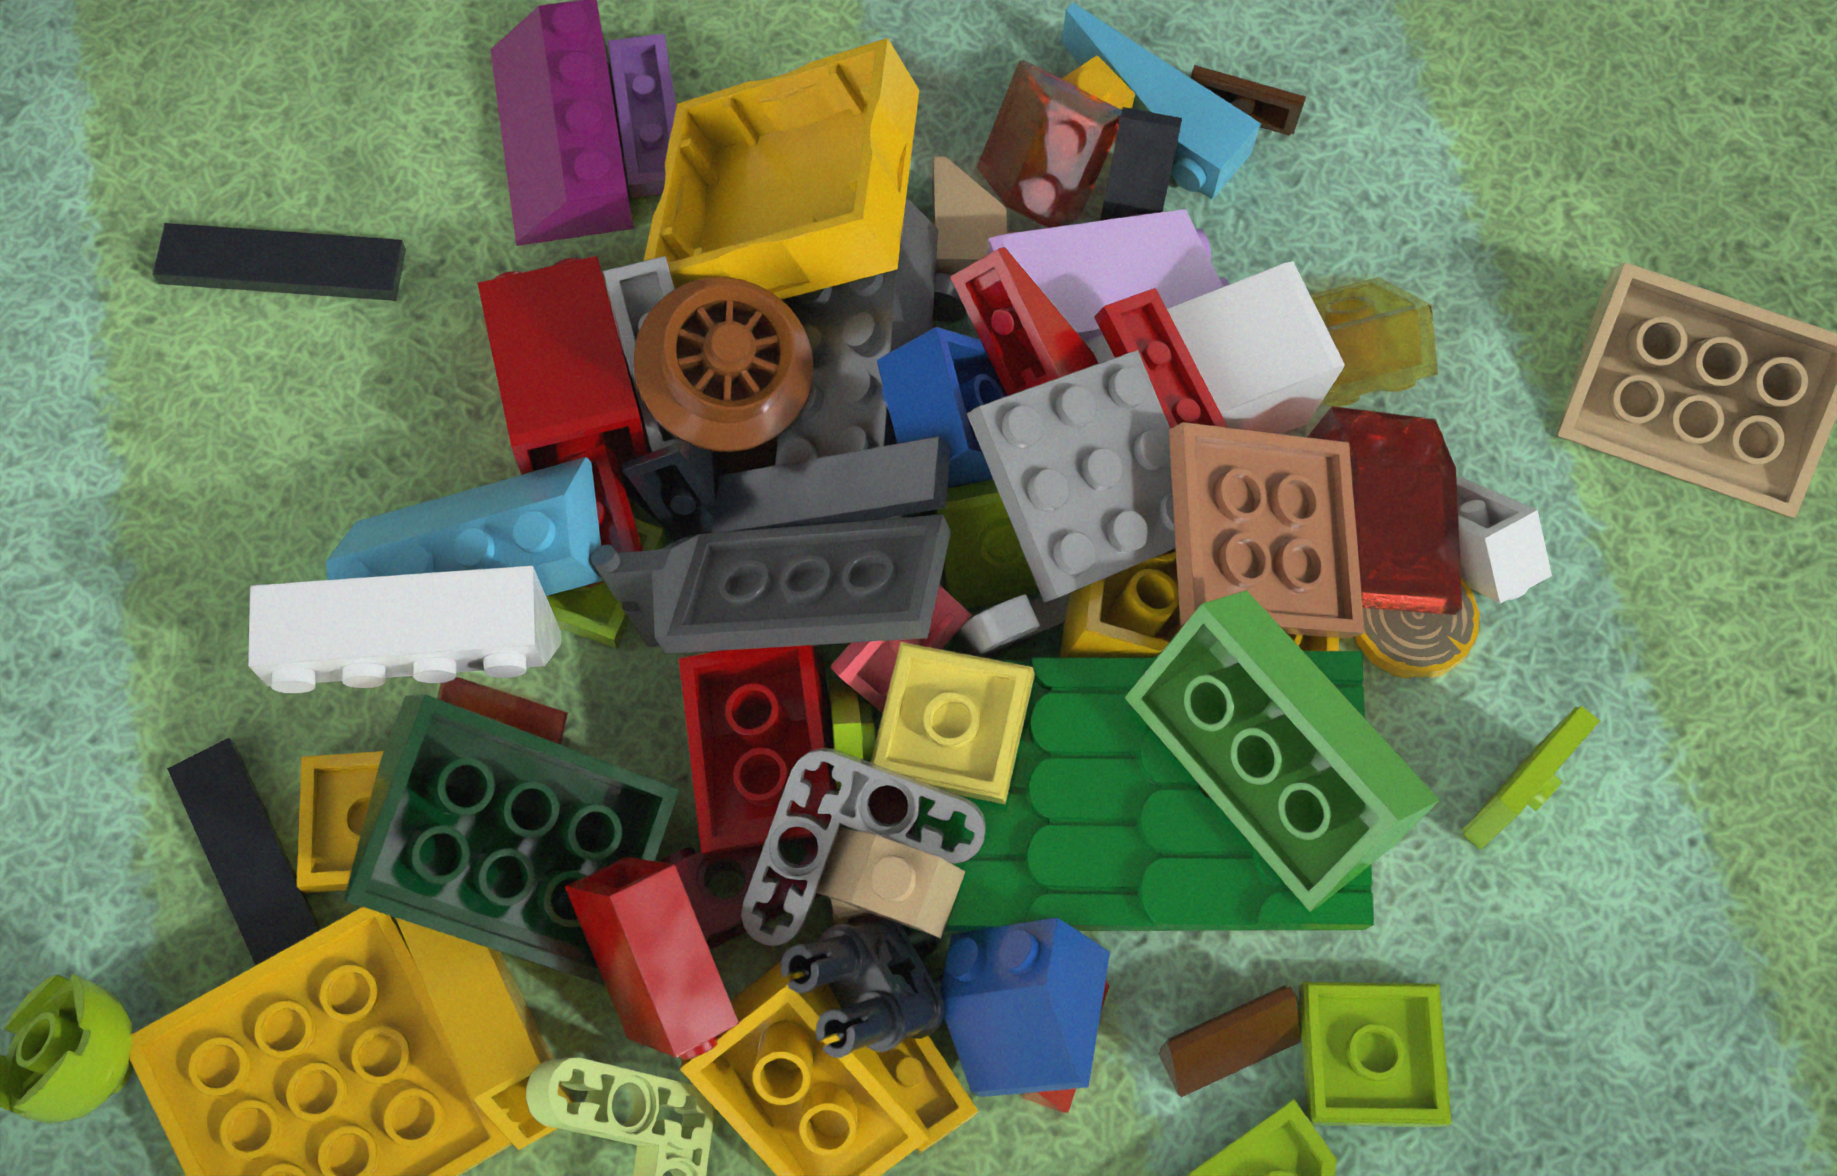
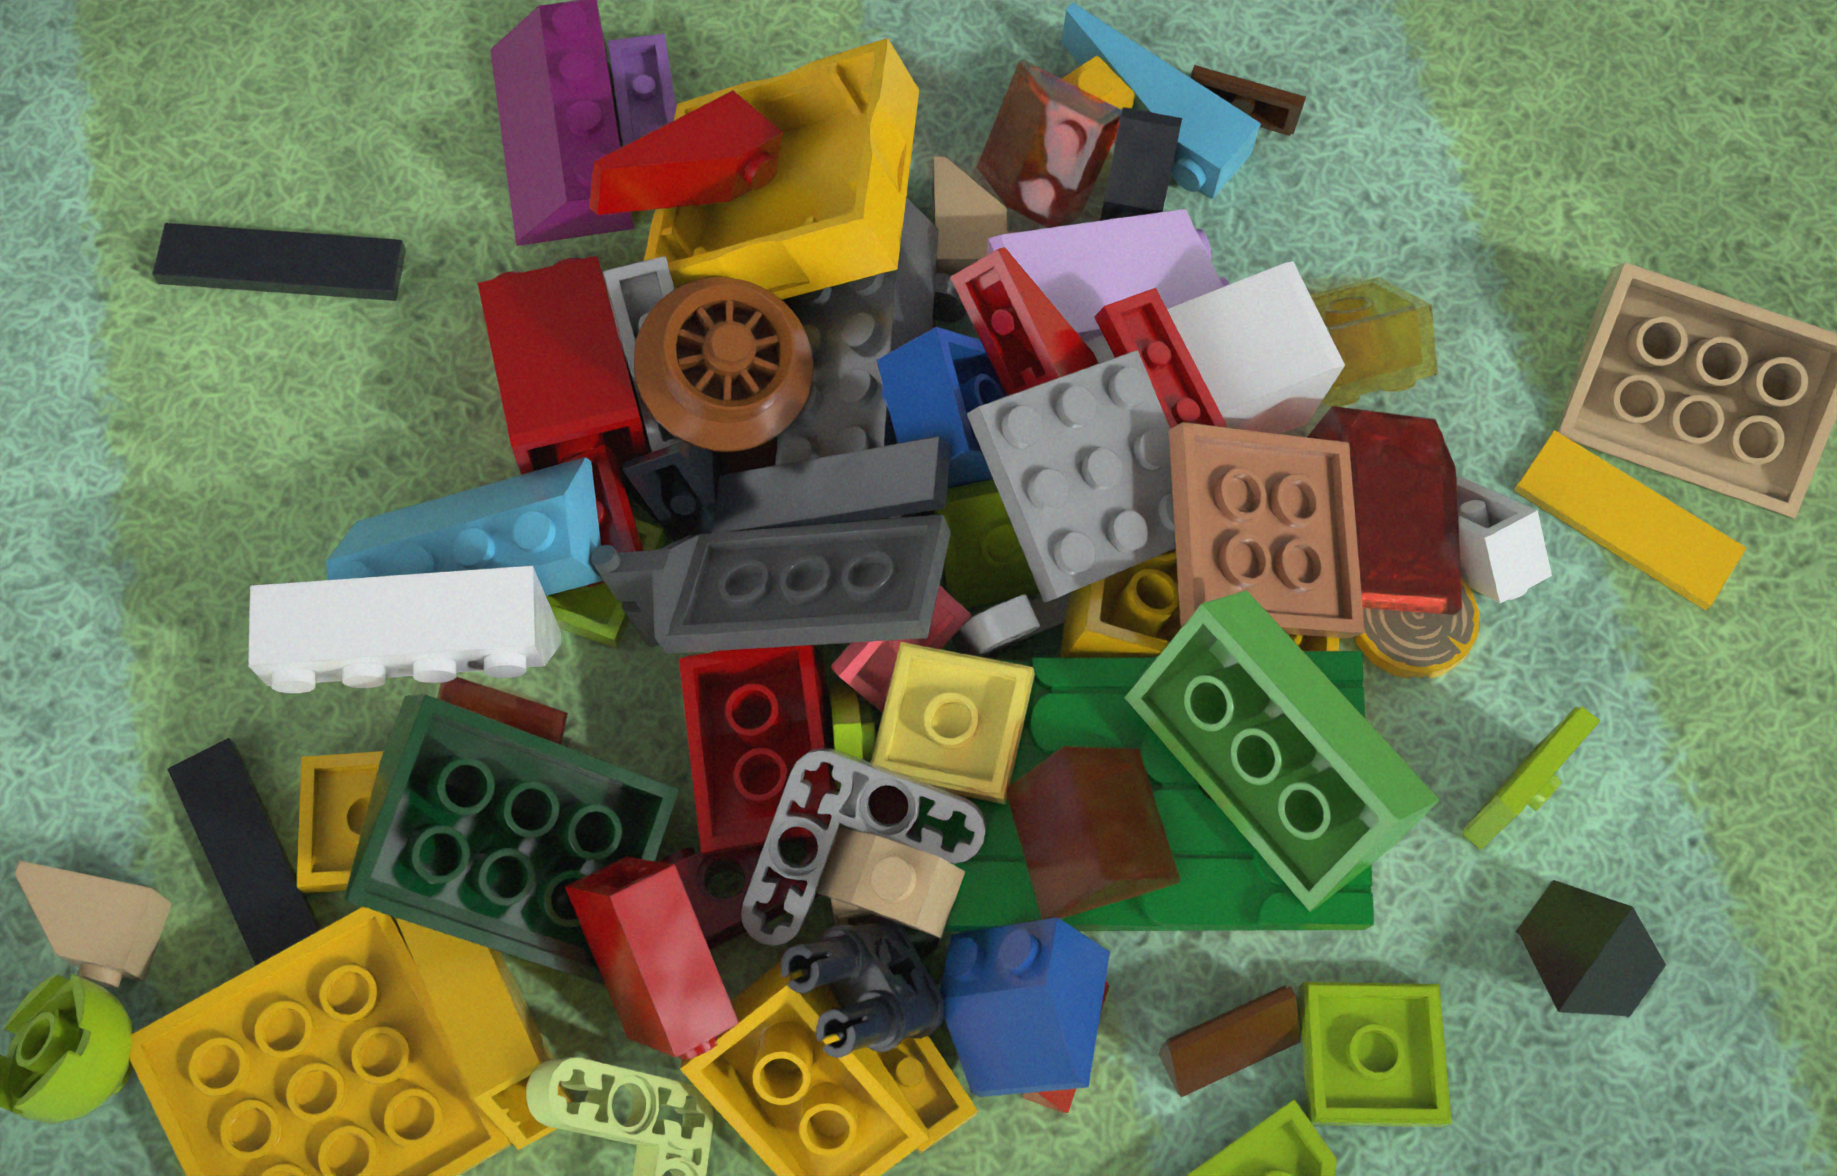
none -> tan slope [14,860,172,989]
none -> red slope [589,90,783,215]
none -> clear red slope [1007,746,1181,920]
none -> yellow piece [1513,430,1747,610]
none -> slope [1515,880,1666,1018]

